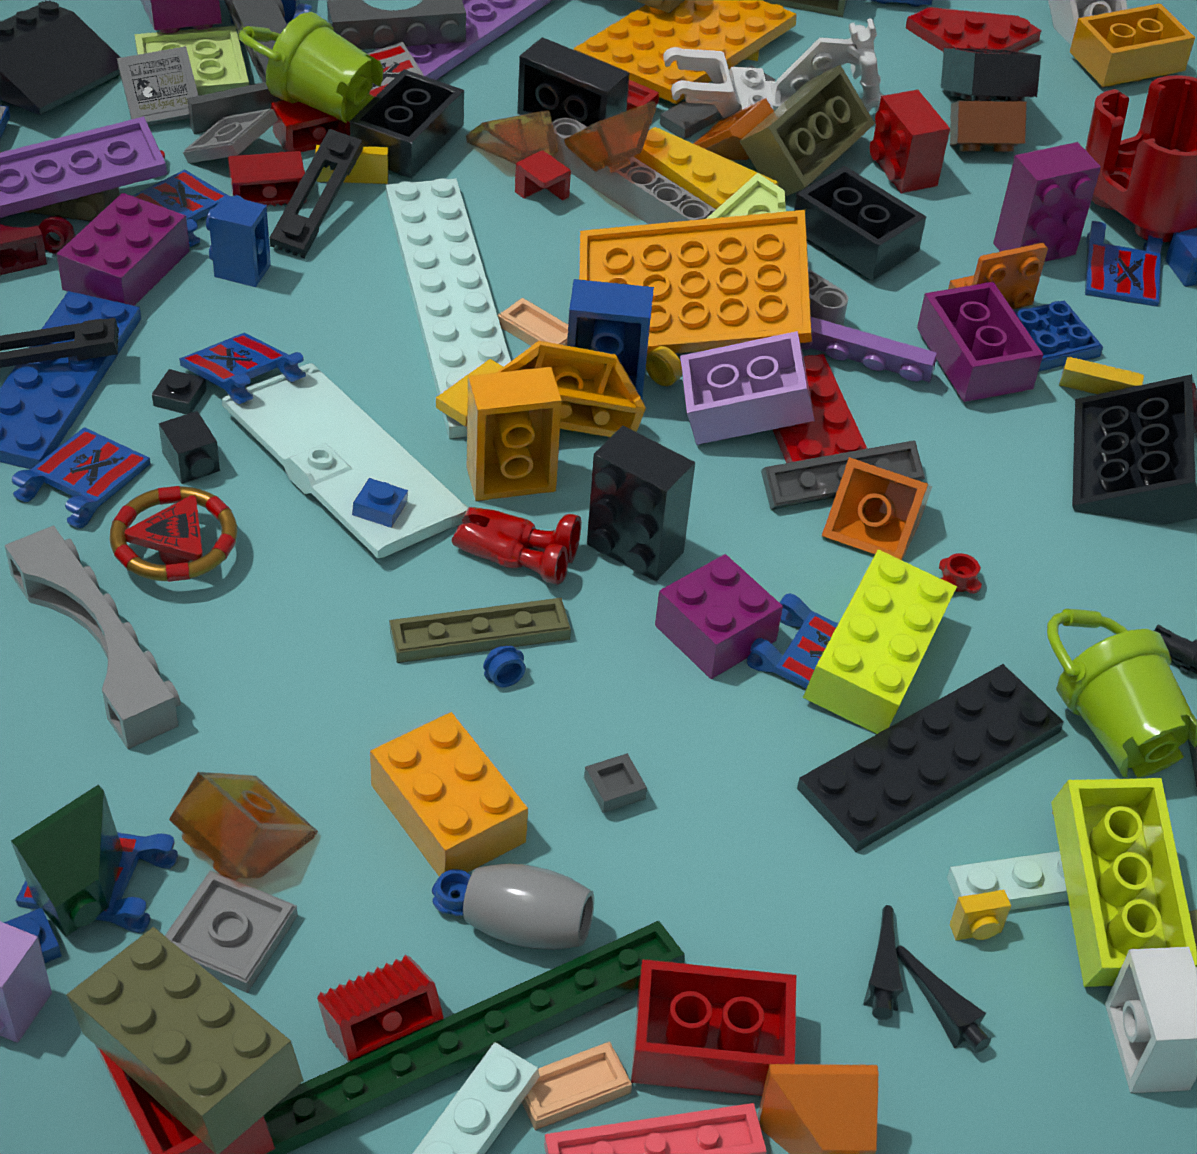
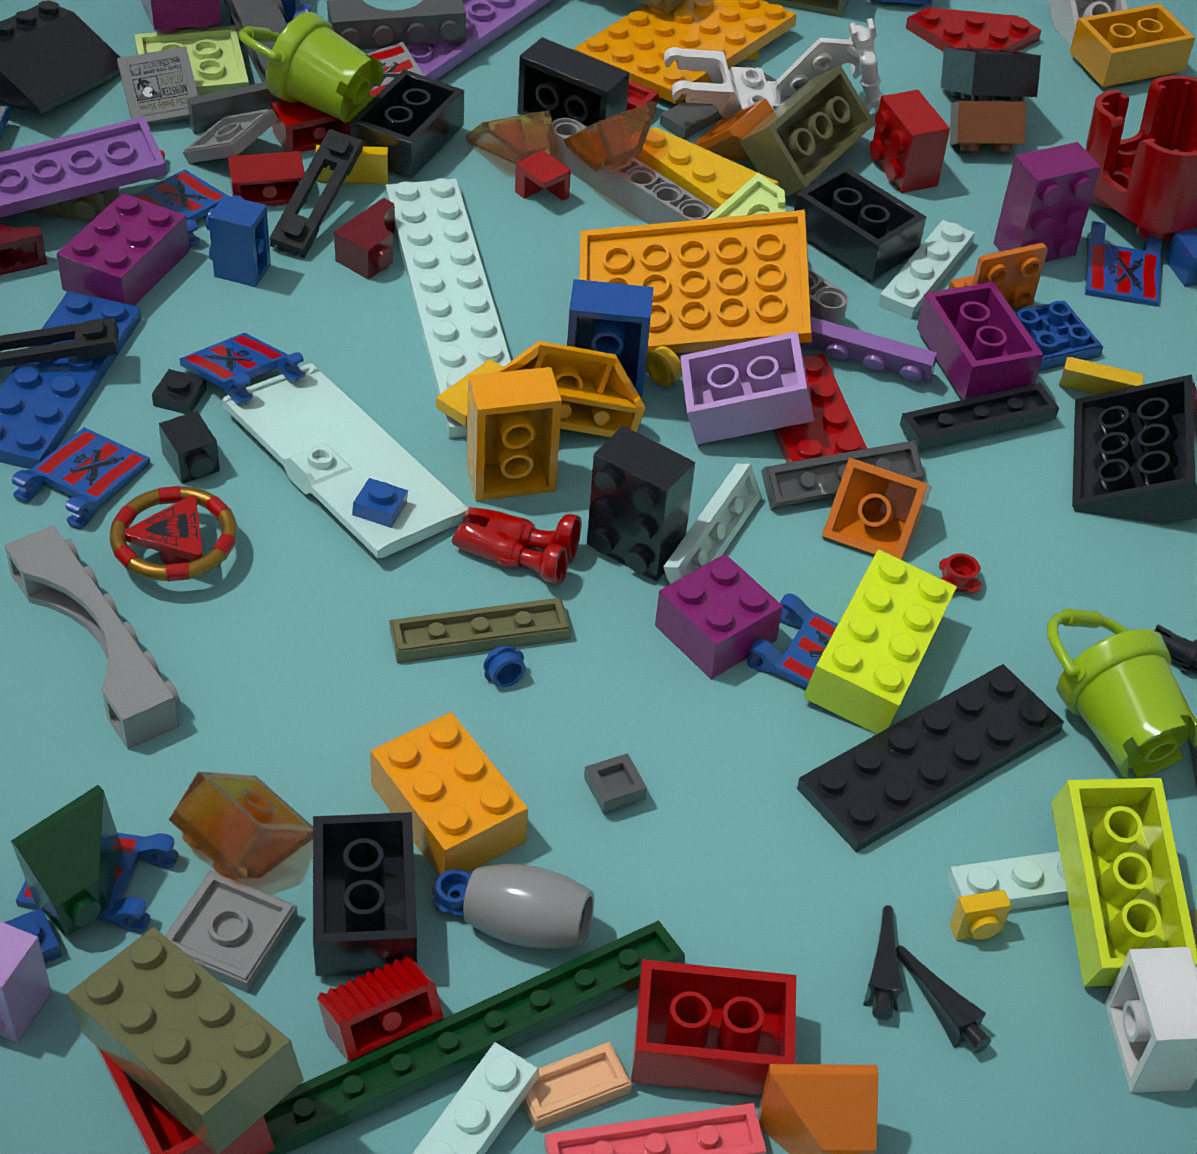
dark red plate [38,217,75,254] -> none
light nougat tile [497,298,568,346] -> none
none -> black brick [313,812,417,976]
none -> dark red arch [334,198,395,280]
none -> light aqua plate [664,463,762,584]
none -> light aqua plate [878,220,975,319]
none -> black plate [900,383,1059,451]

